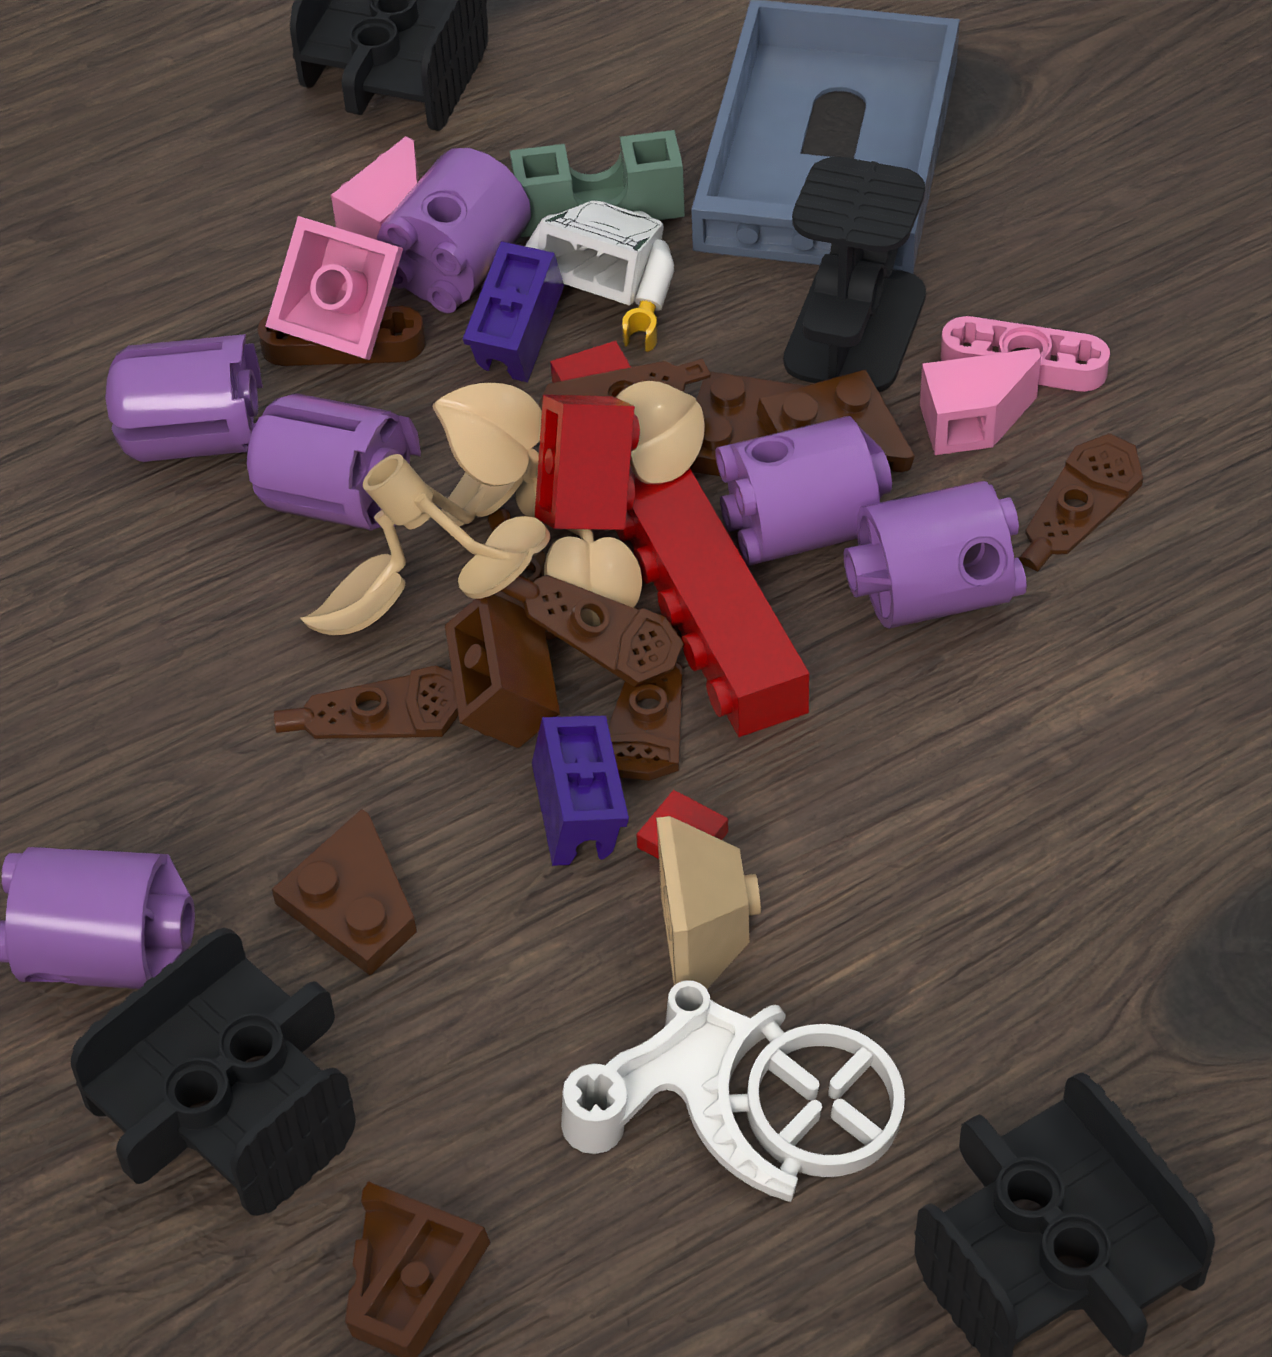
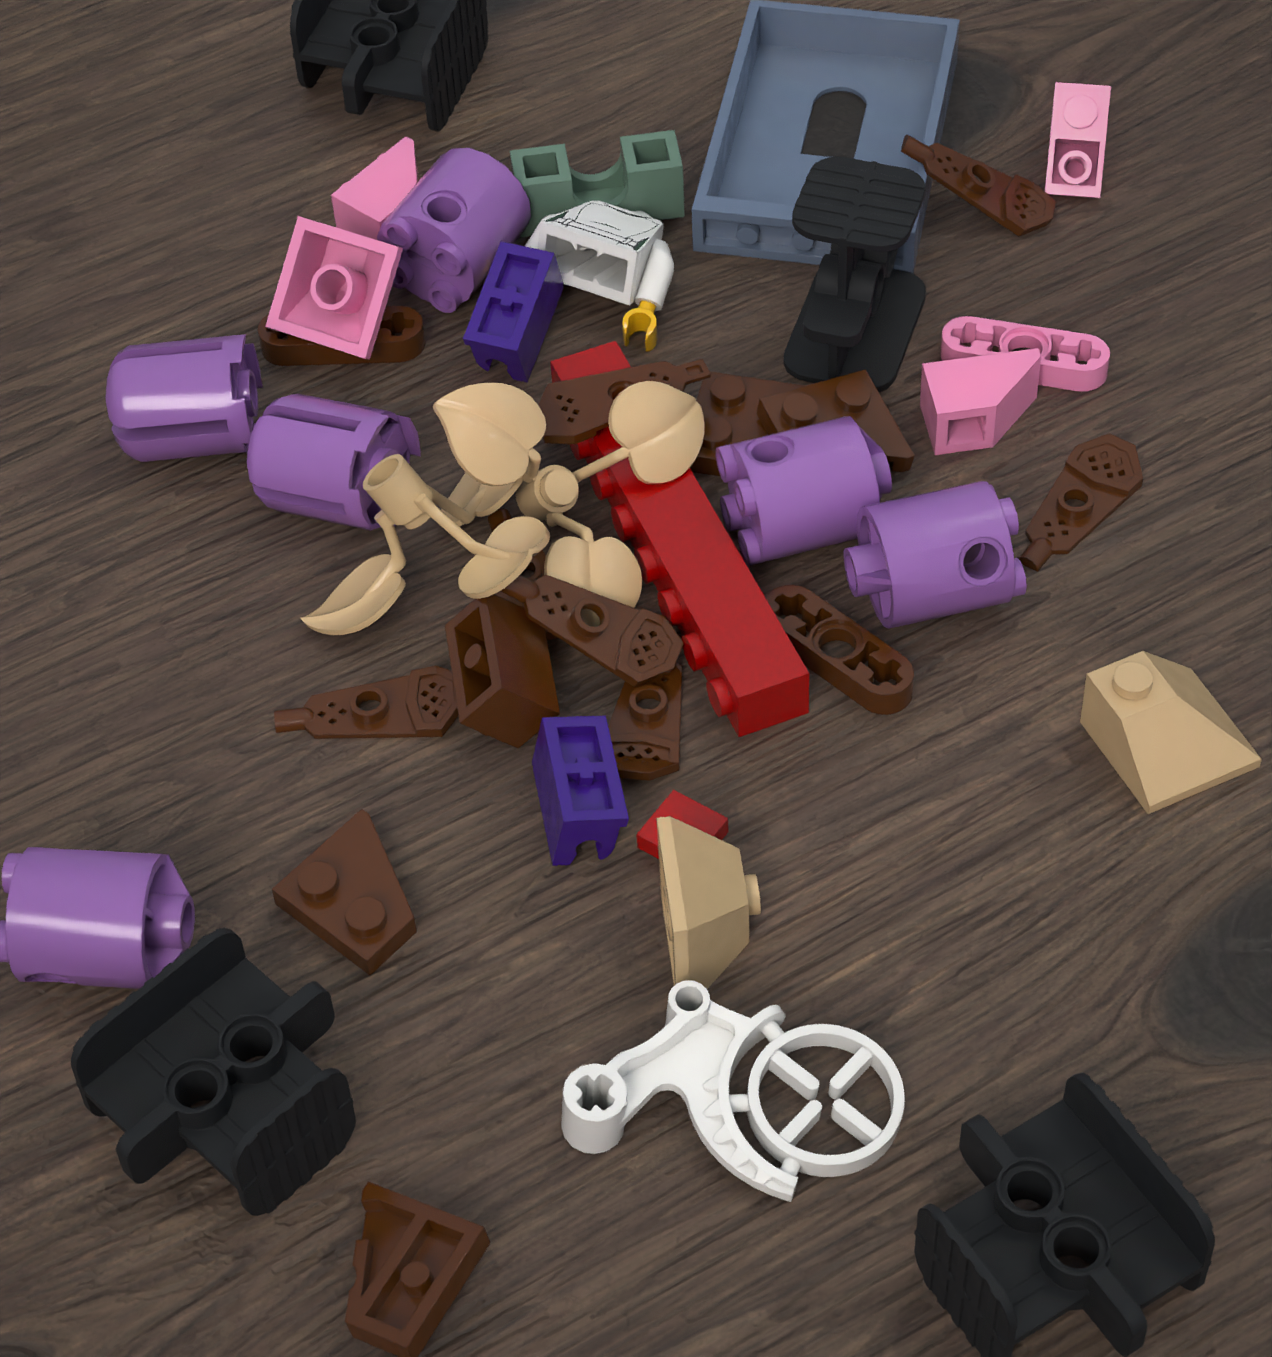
red brick [534,394,640,530] -> none
none -> reddish brown beam [765,585,914,715]
none -> reddish brown piece [901,134,1056,237]
none -> bright pink slope [1045,82,1111,198]
none -> tan slope [1080,651,1262,814]

